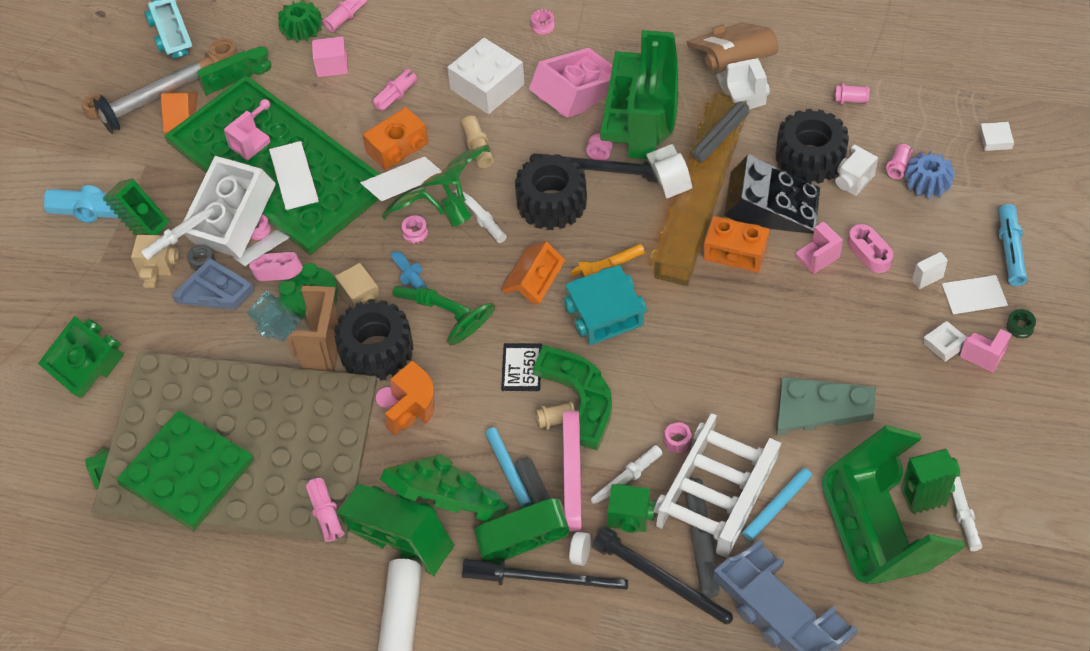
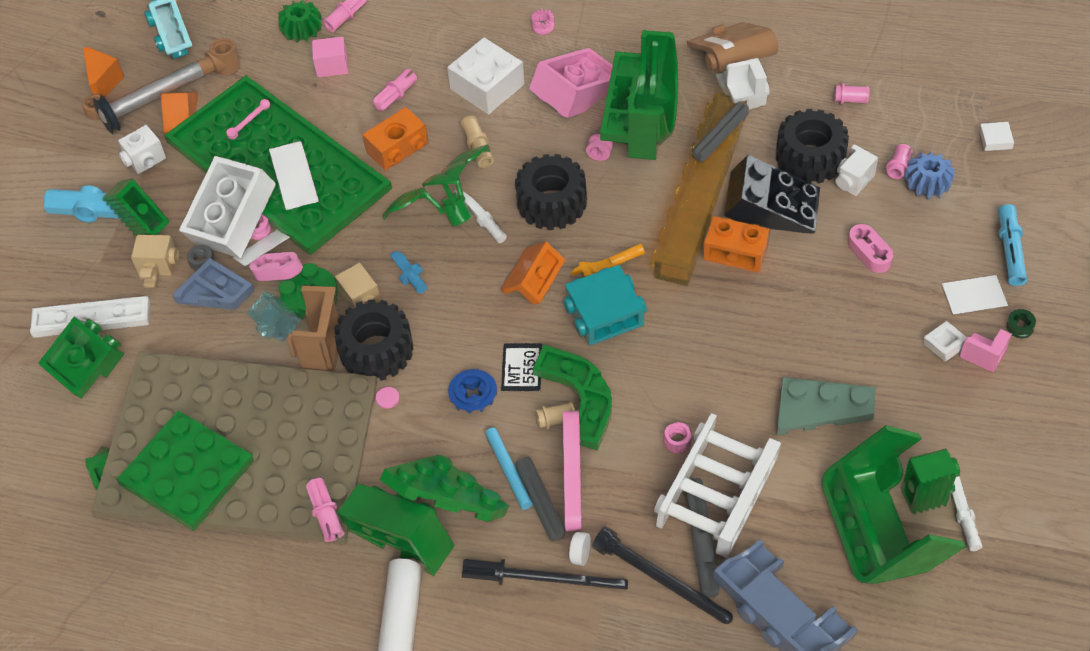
white piece [141,208,215,260] -> none
green hinge [197,46,272,96] -> none
bright pink panel [224,111,271,161] -> none
white sticker [360,156,441,201] -> none
orange brick [385,361,435,436] -> none
green dish [392,286,495,346] -> none
bright pink bush [401,215,428,244] -> none
green beam [474,498,570,562] -> none
black piece [529,153,658,183] -> none
white piece [591,445,663,503] -> none
green brick [607,484,656,533] -> none
white plate [646,144,693,199] -> none
medium azure bar [742,468,812,541] -> none
bright pink panel [796,222,843,275] -> none
white tile [912,252,948,289] -> none
none -> white tile [30,296,150,338]
none -> orange slope [83,47,124,97]
none -> white brick [118,125,166,174]
none -> blue gear [448,369,497,414]

